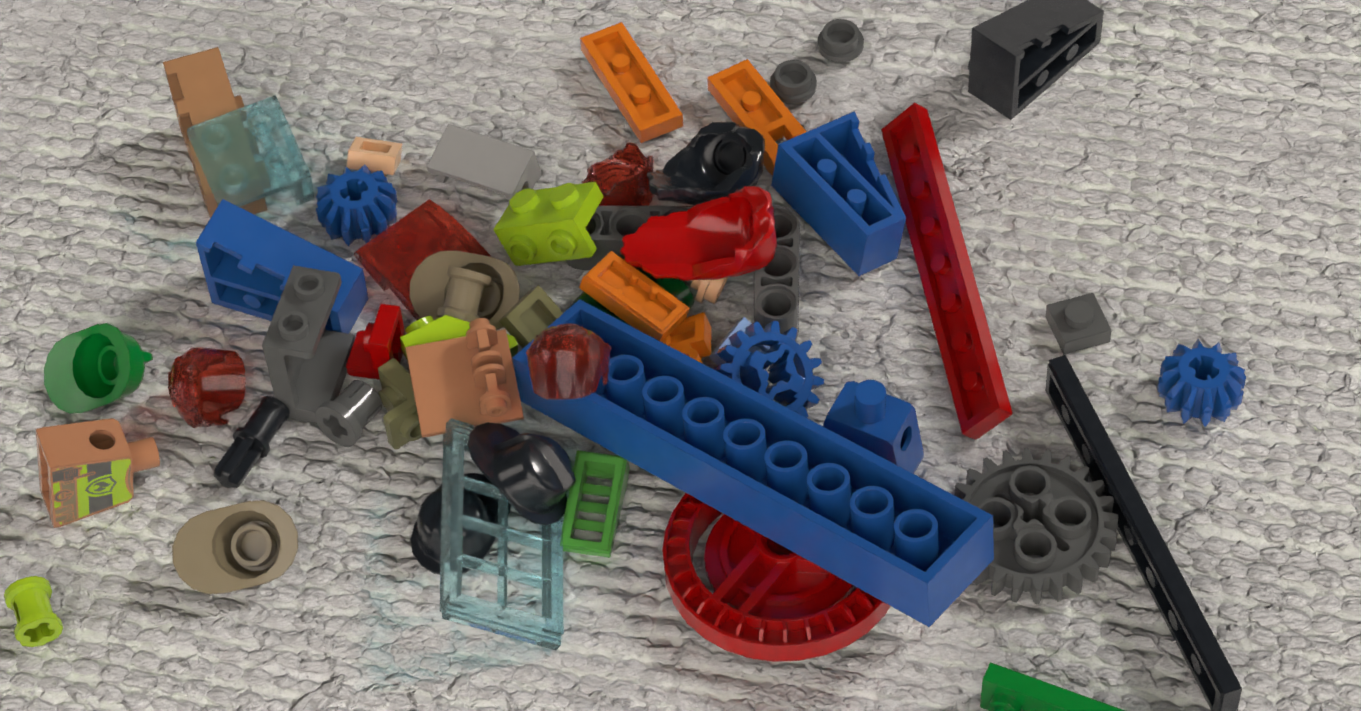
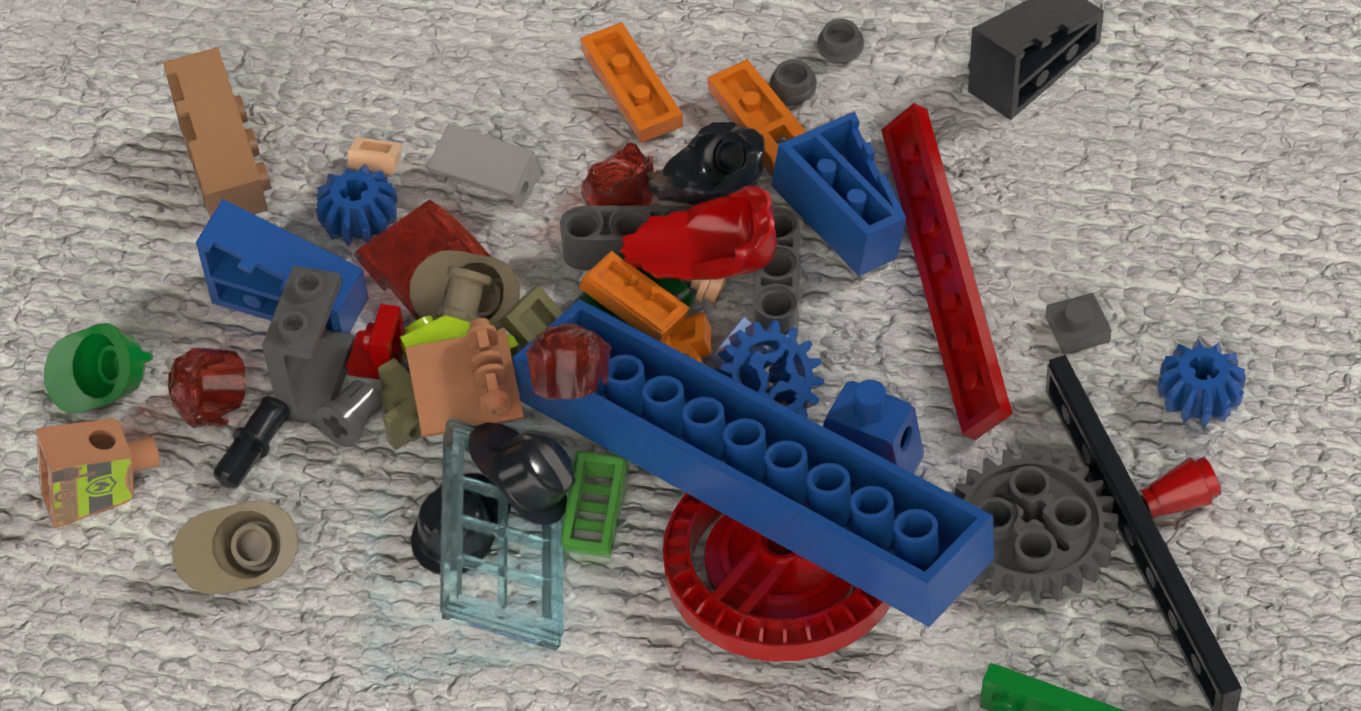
lime bush [4,576,63,647] -> none
clear light blue bracket [187,95,315,207] -> none
lime bracket [493,182,604,266] -> none
none -> red cone [1139,457,1221,519]

